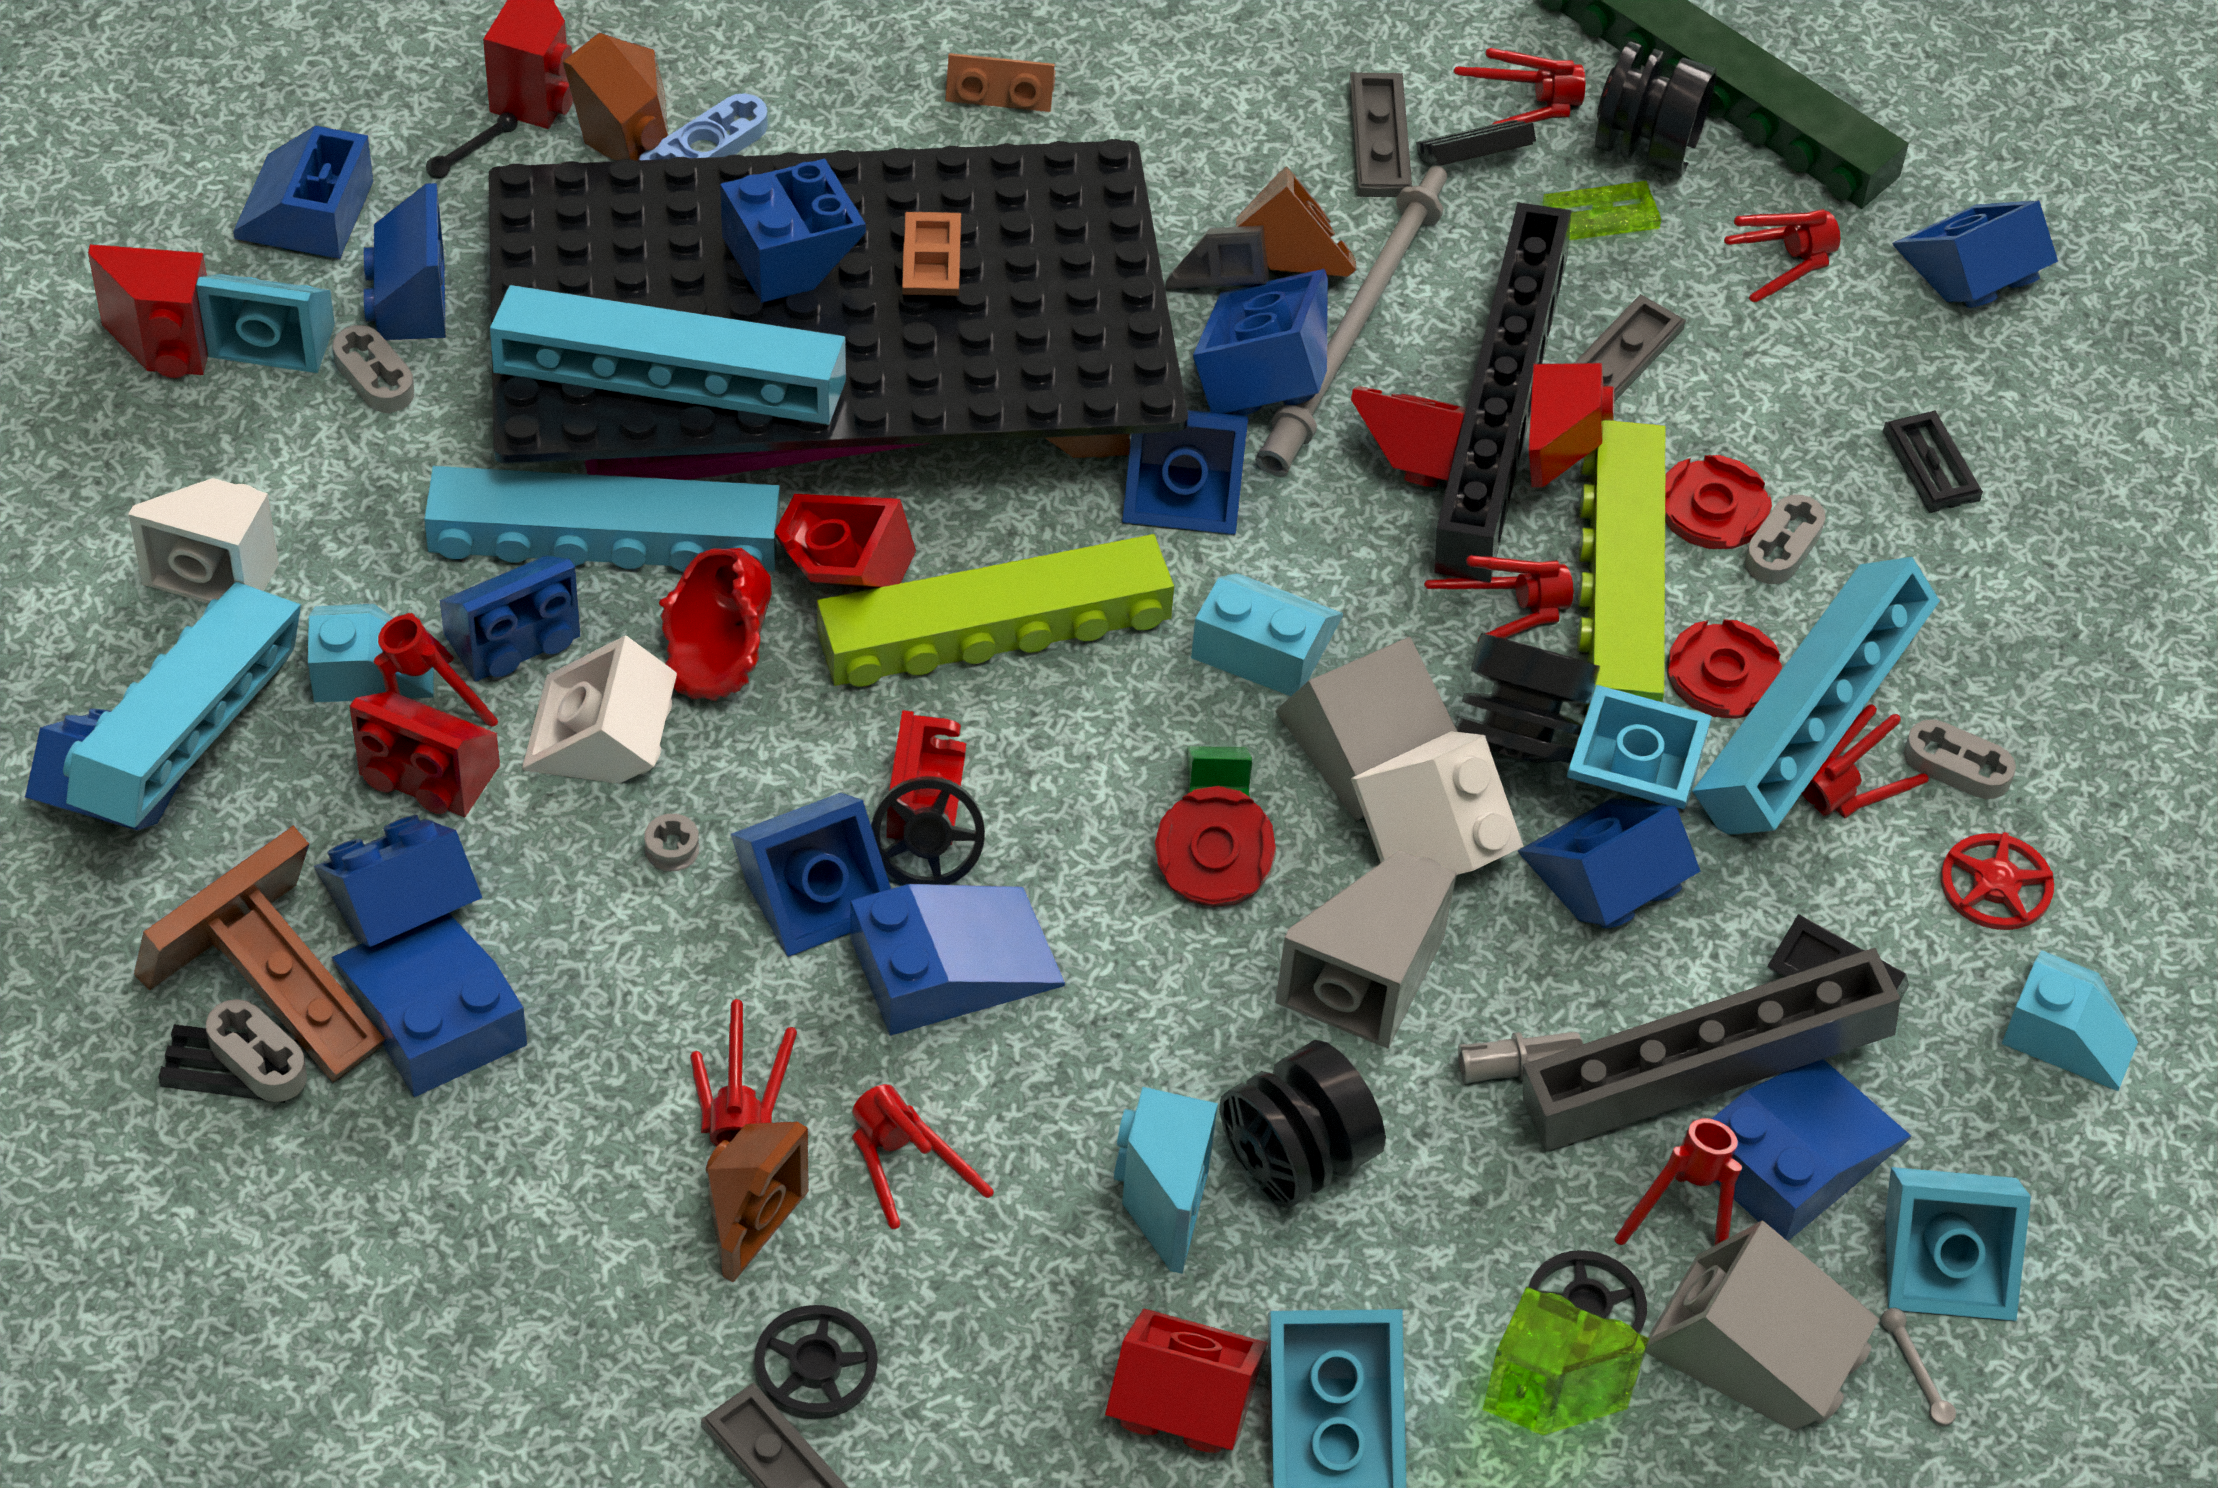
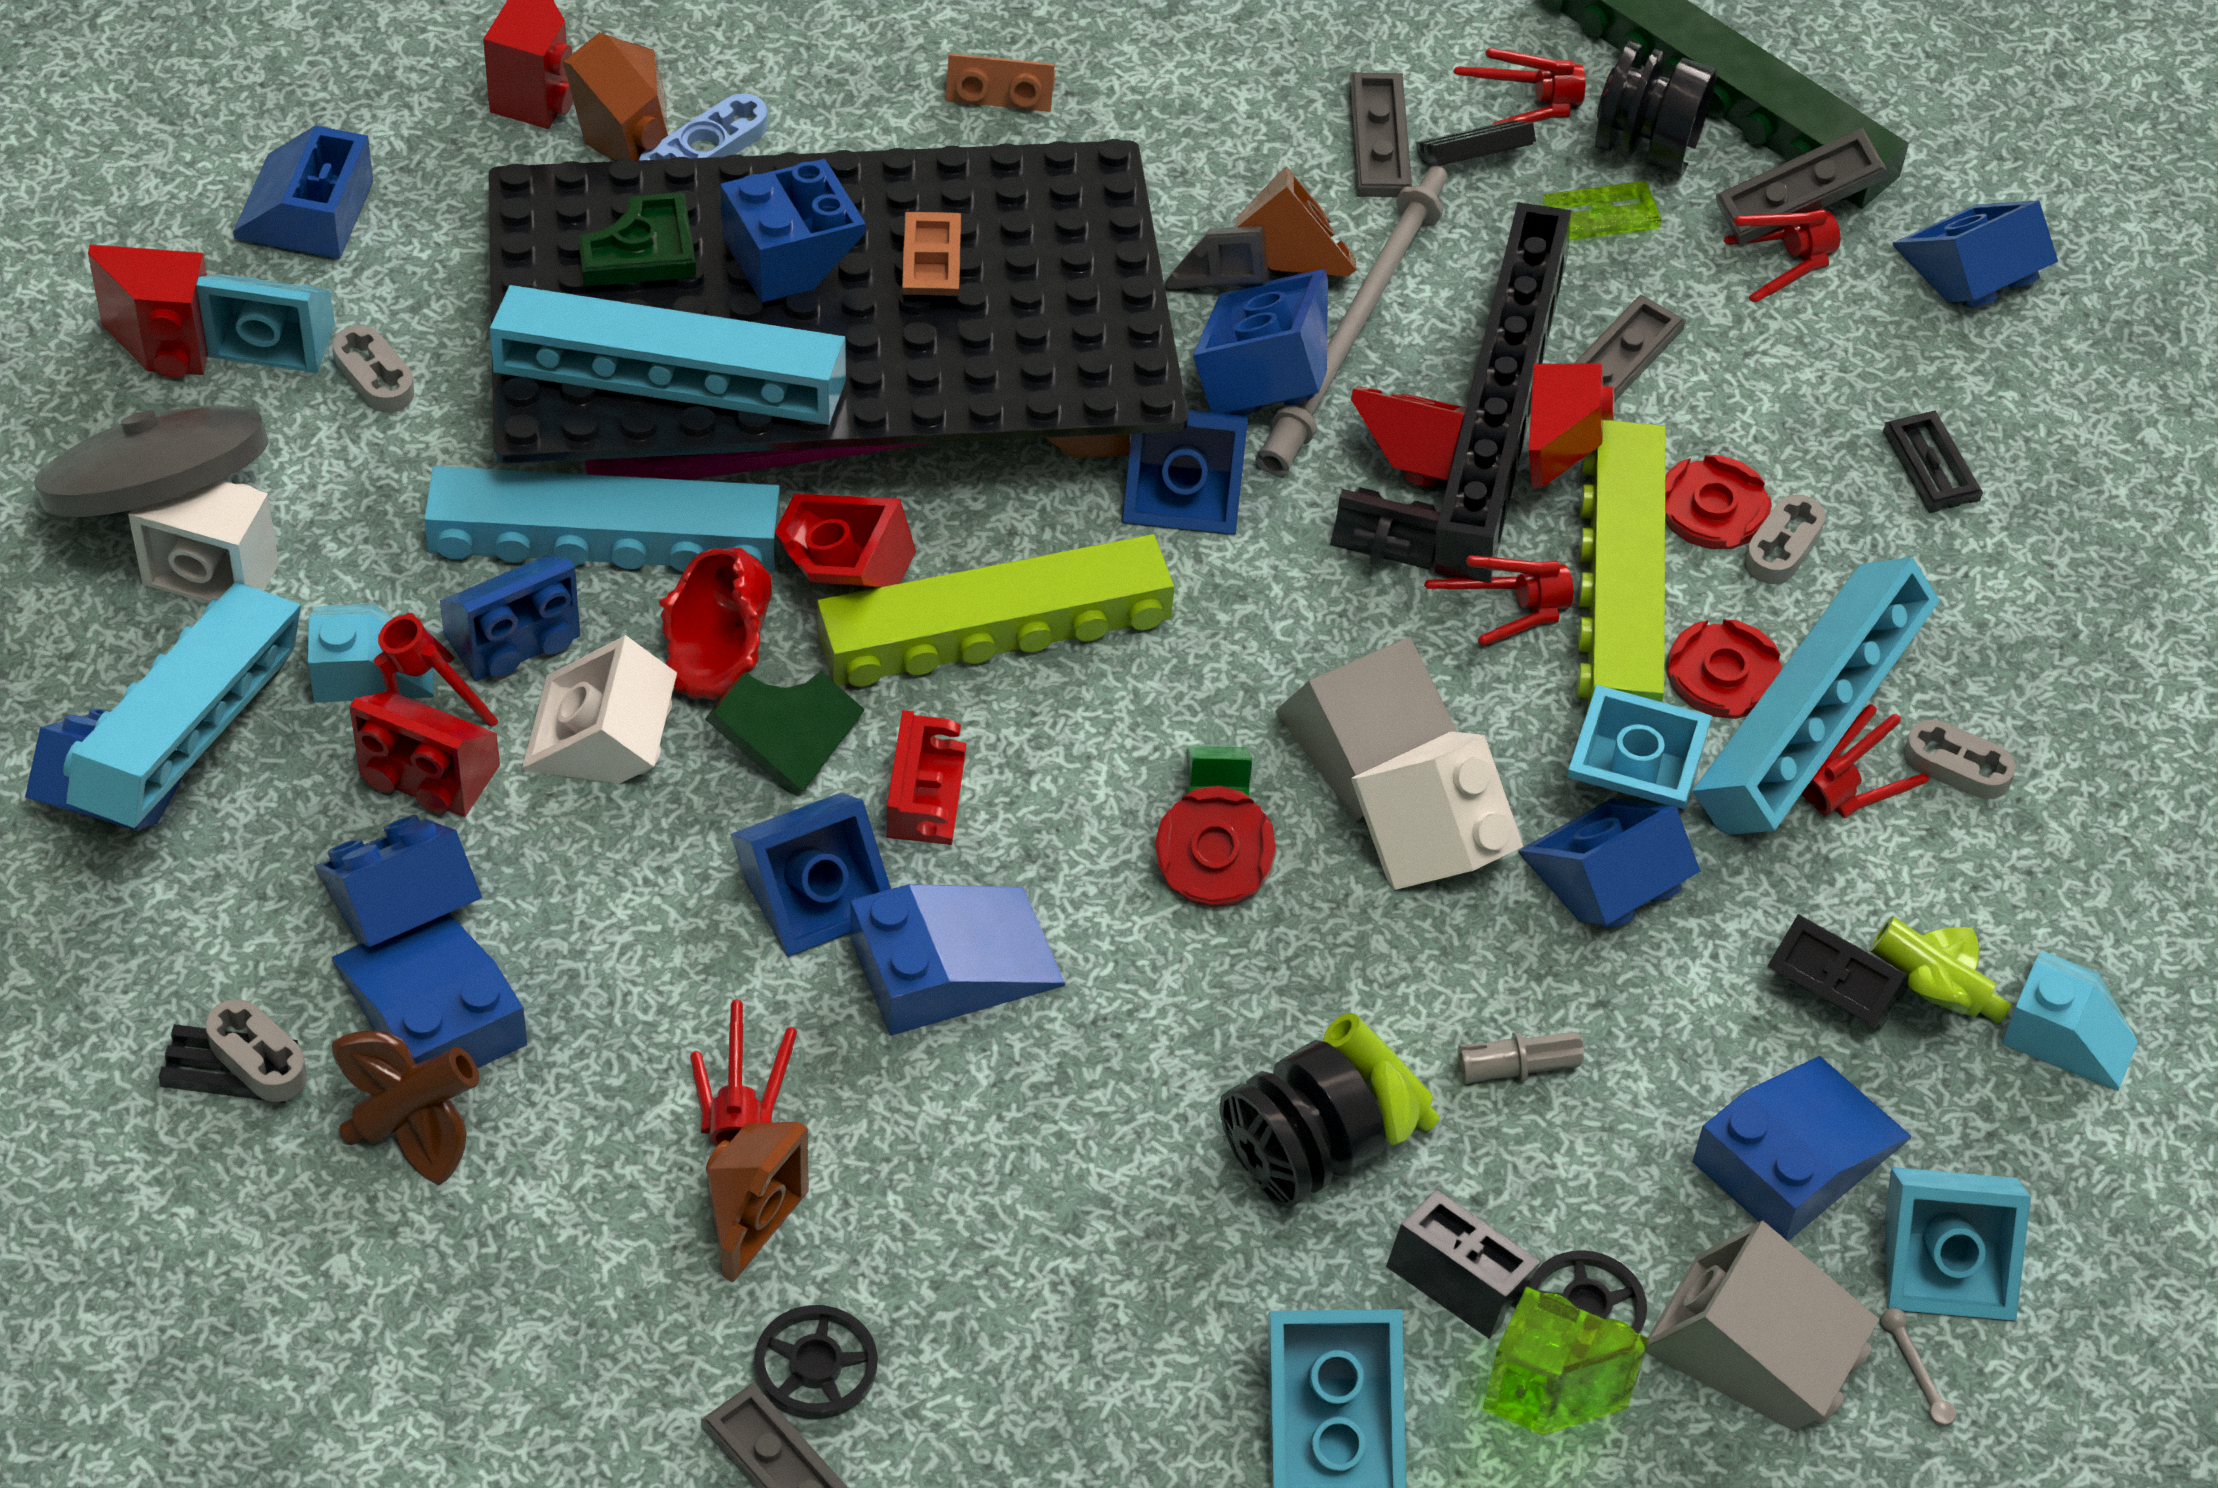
dark orange piece [134,825,385,1083] -> none
blue slope [364,183,446,340] -> none
black hinge [426,112,518,178] -> none
light grey bush [645,814,699,871] -> none
red plant [852,1084,994,1229] -> none
black wheel [871,776,985,885] -> none
red slope [1105,1308,1268,1453] -> none
medium azure slope [1114,1087,1218,1274] -> none
medium azure slope [1191,573,1343,696] -> none
light grey slope [1275,850,1457,1049] -> none
black wheel [1455,633,1601,763] -> none
dark grey brick [1523,948,1901,1152] -> none
red plant [1614,1118,1742,1246] -> none
red wheel [1941,832,2054,930] -> none
none -> dark grey dish [34,406,268,517]
none -> reddish brown plant [332,1030,479,1185]
none -> dark green tile [578,192,696,287]
none -> dark green tile [705,671,865,796]
none -> lime plant [1323,1013,1439,1146]
none -> black hips [1330,487,1440,570]
none -> black hinge [1386,1189,1541,1340]
none -> dark grey tile [1716,128,1887,245]
none -> lime plant [1869,916,2012,1024]

